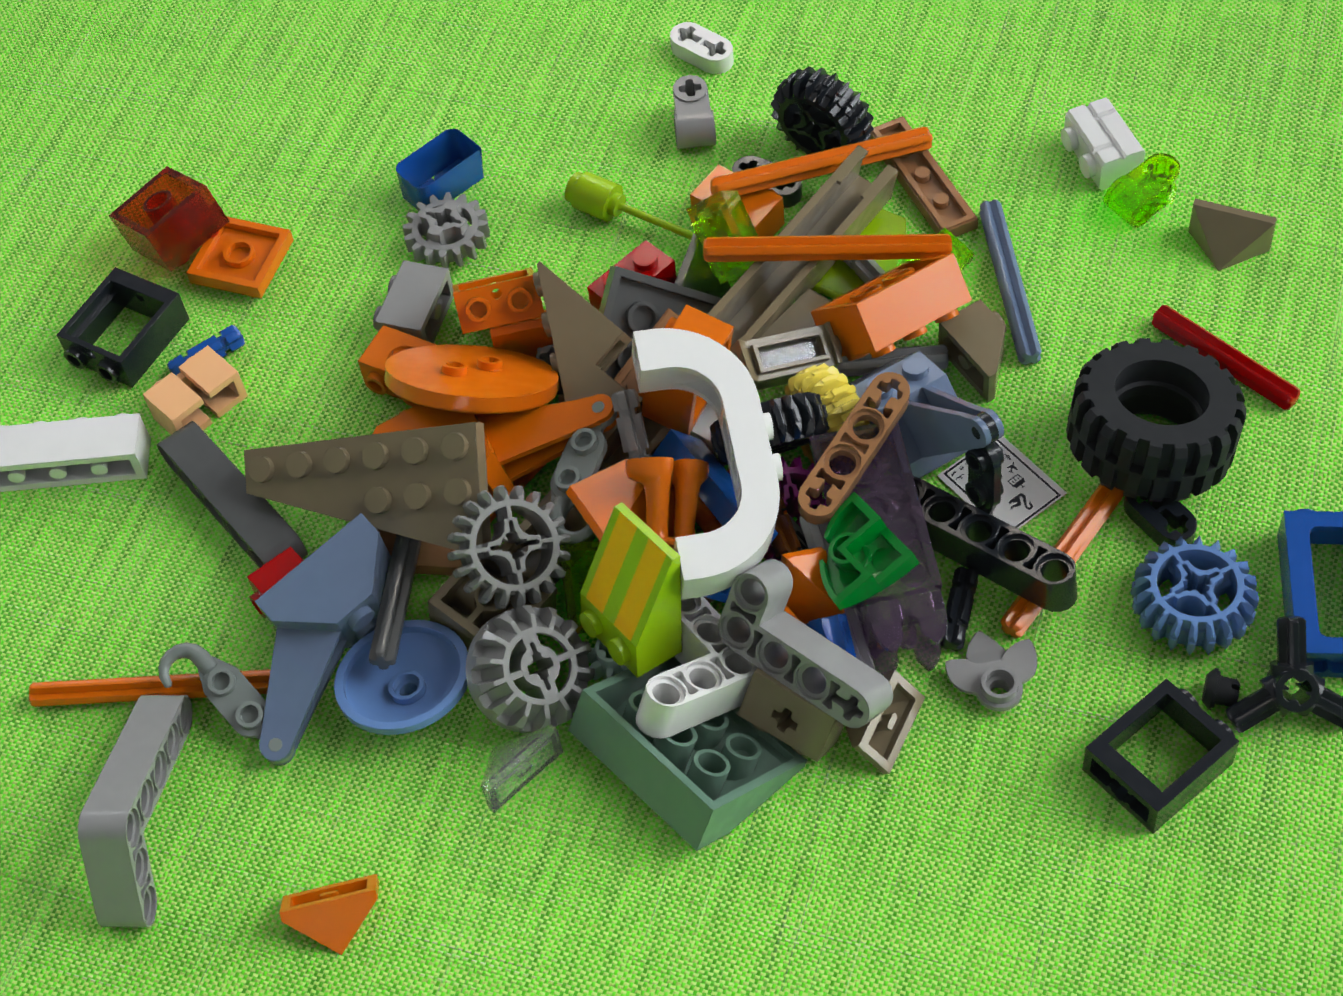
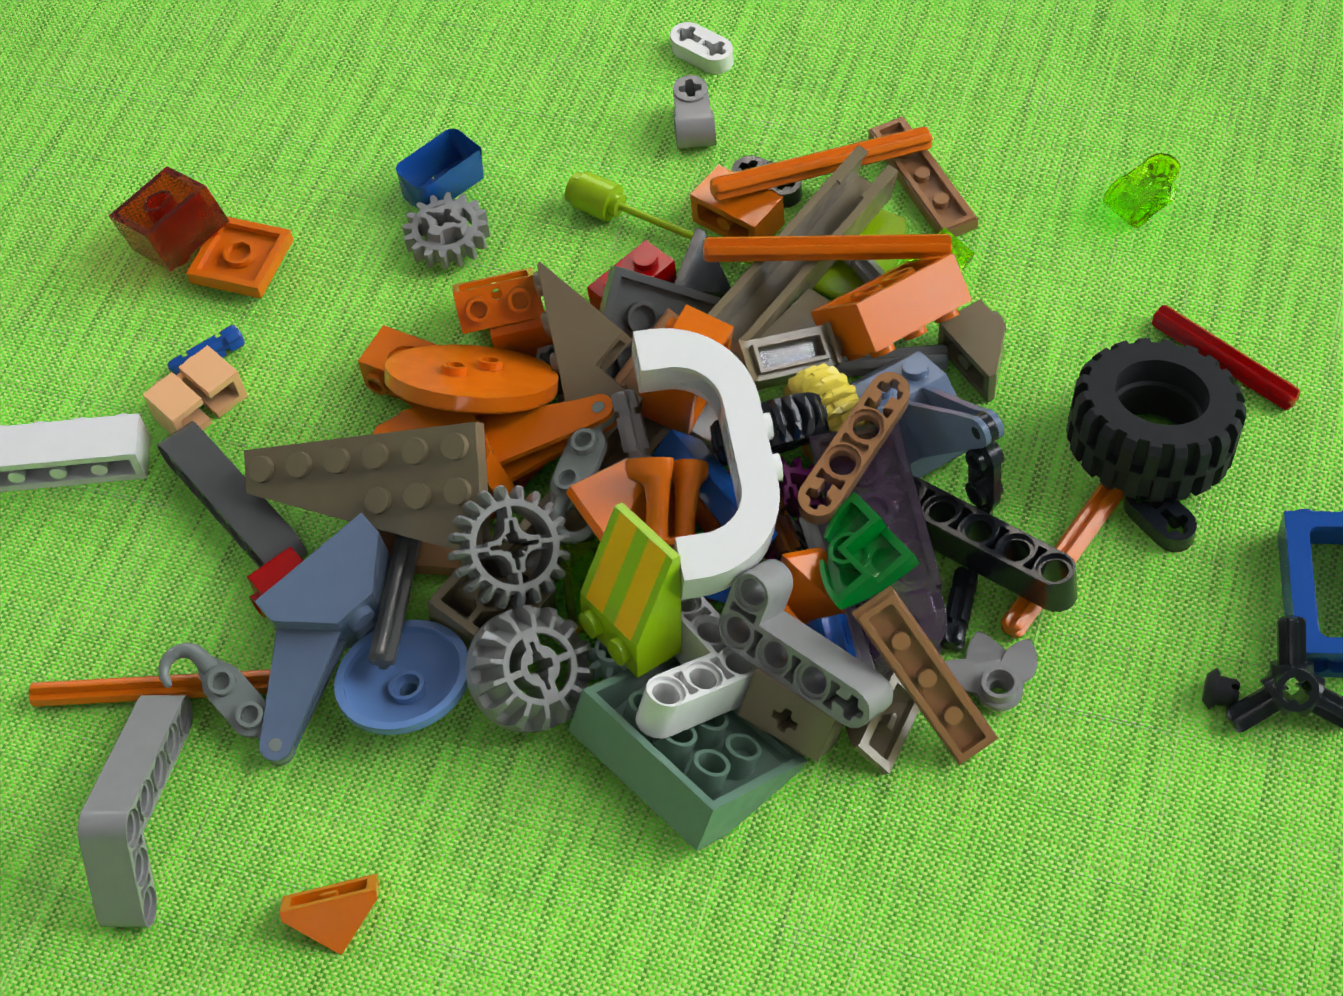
black window [57,267,189,388] -> none
light grey brick [373,260,454,343] -> none
clear slope [481,725,563,813] -> none
clear neon green brick [686,191,758,284] -> none
black gear [771,66,874,154] -> none
white sticker [937,436,1067,529] -> none
sand blue axle [980,199,1042,365] -> none
white brick [1061,97,1145,191] -> none
black window [1082,679,1239,834] -> none
medium blue gear [1131,535,1259,655] -> none
dark tan slope [1188,198,1277,271] -> none
none -> medium nougat tile [852,585,998,766]

